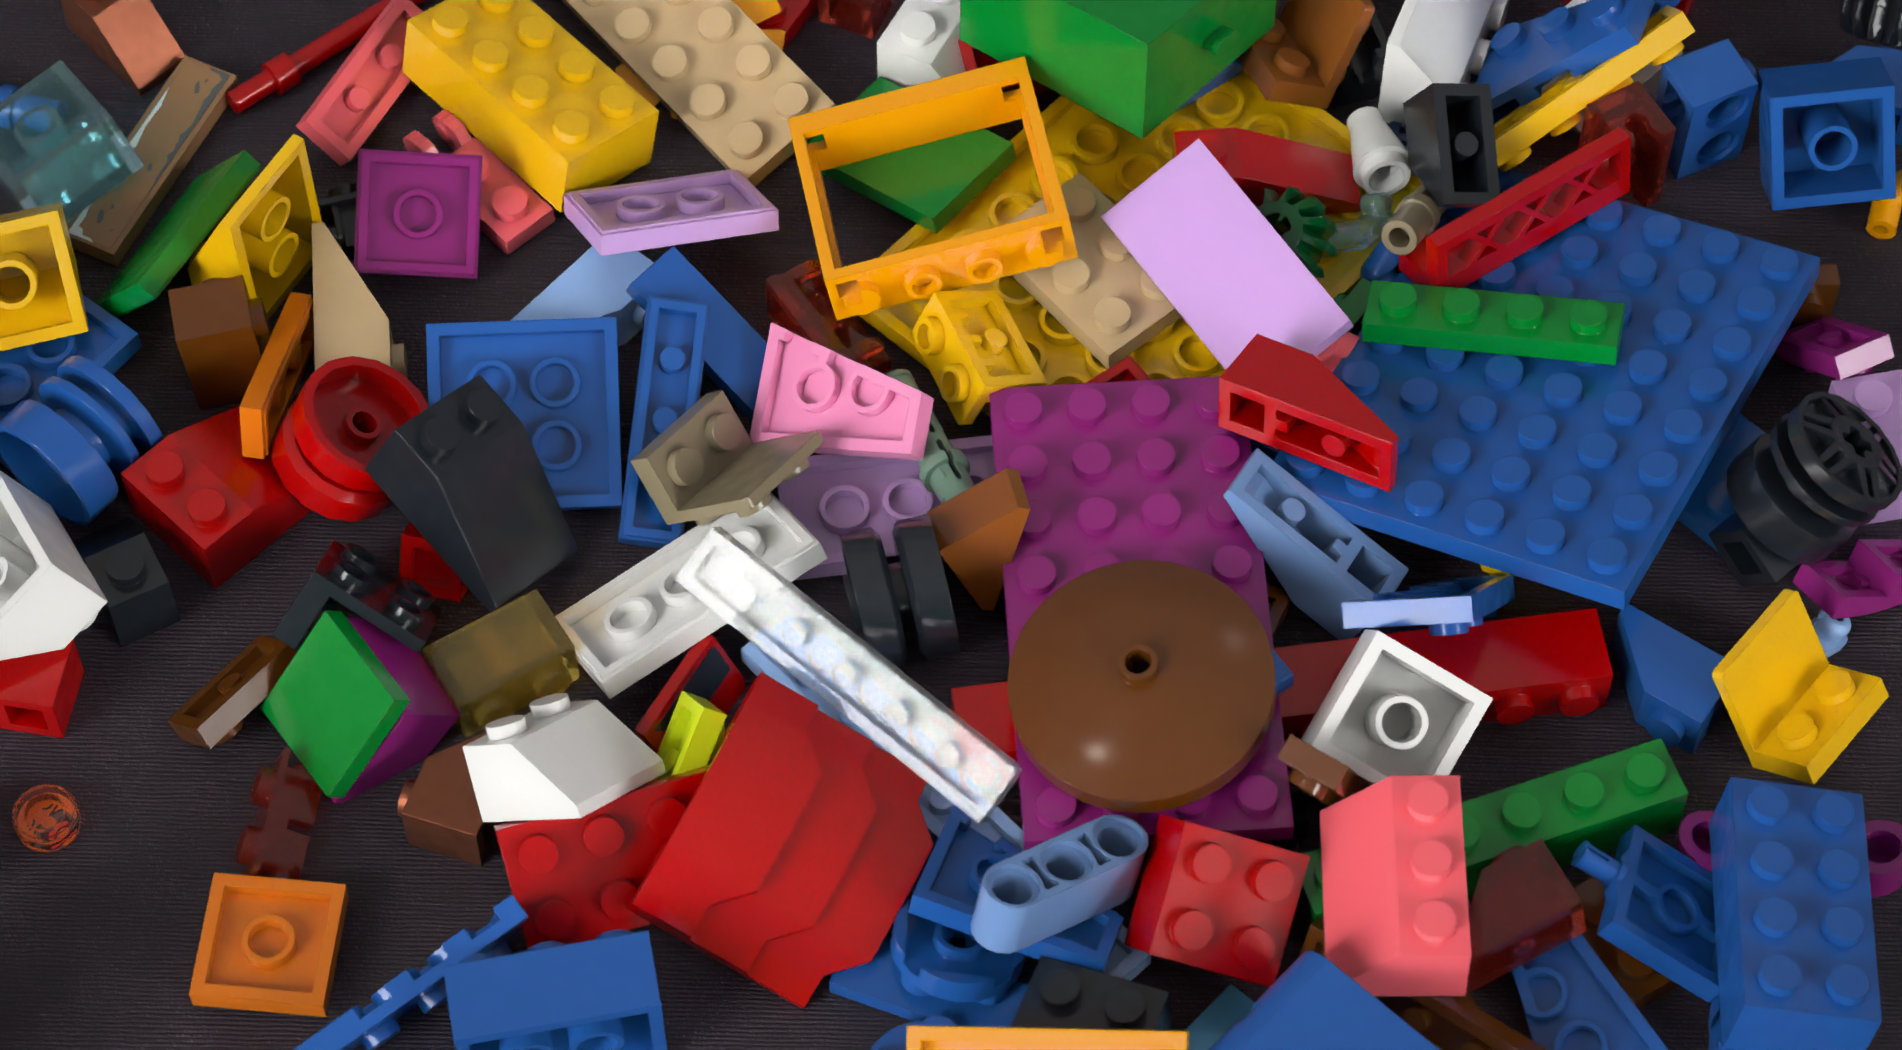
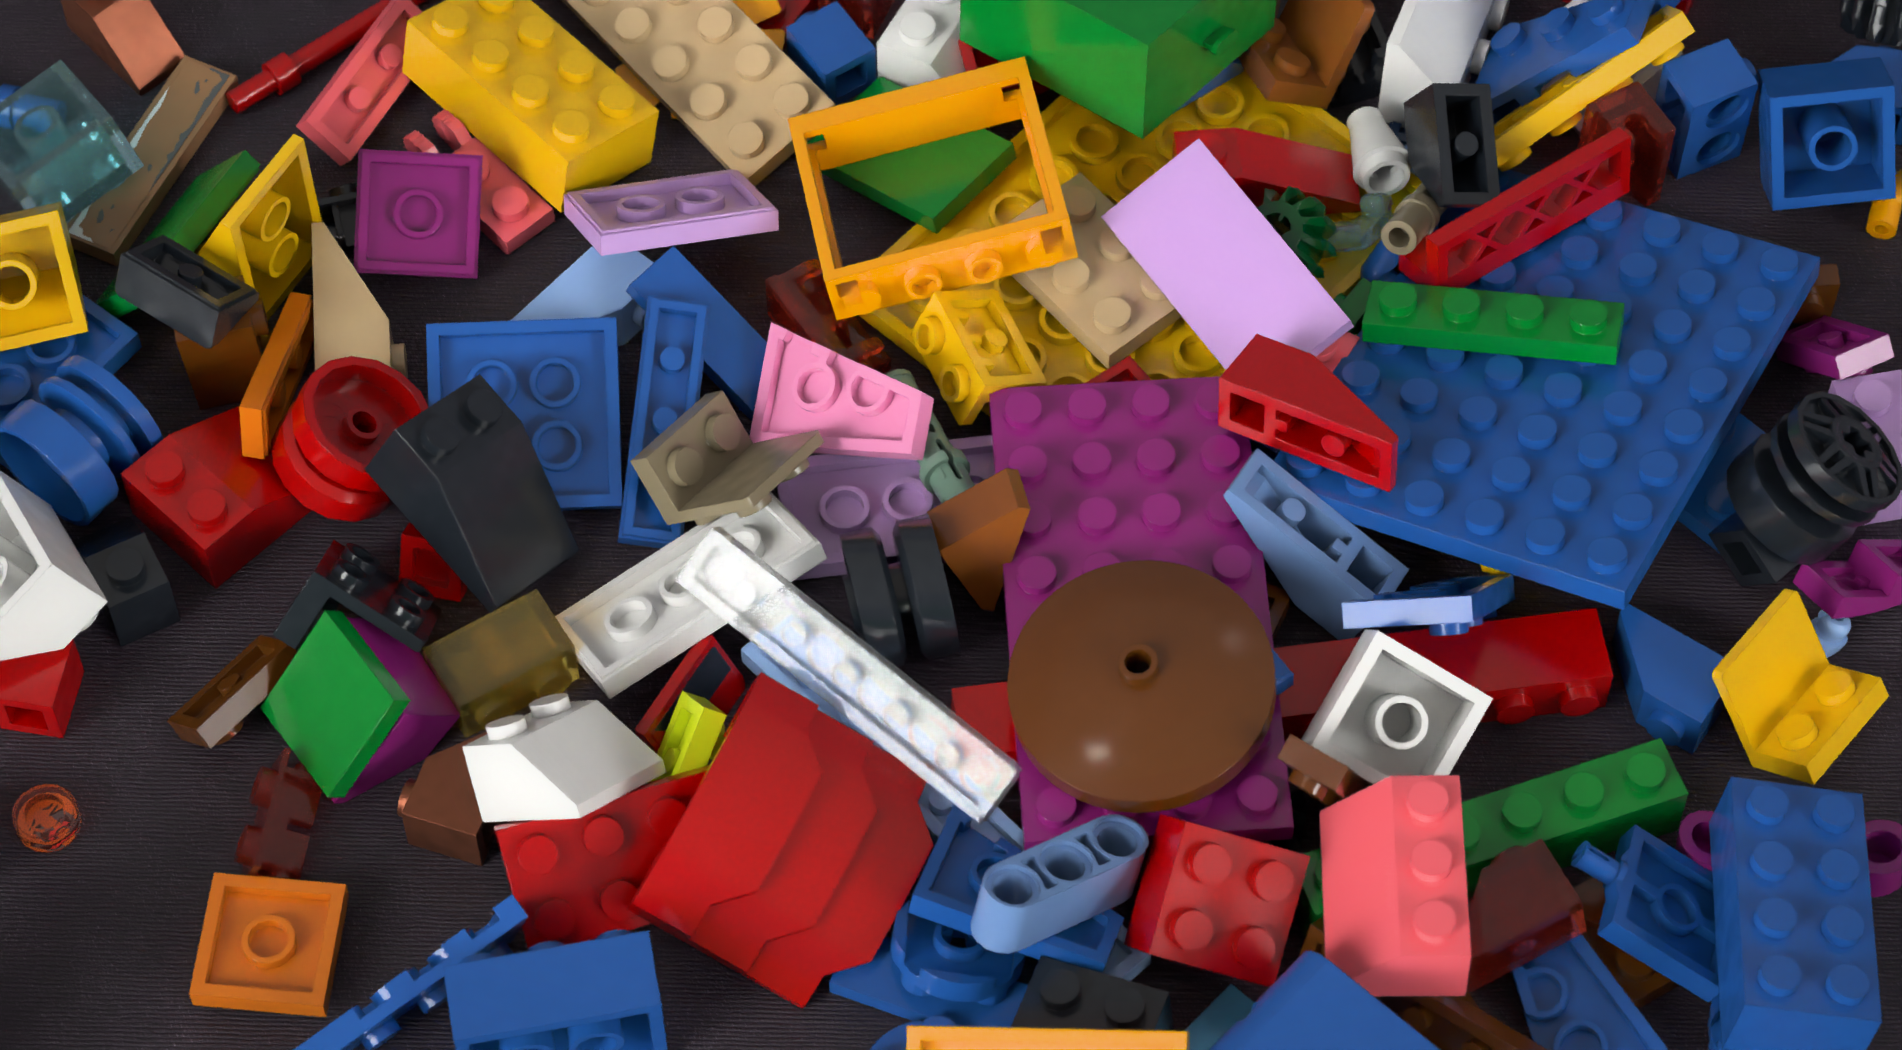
none -> black slope [115,235,259,349]
none -> blue brick [786,1,877,106]

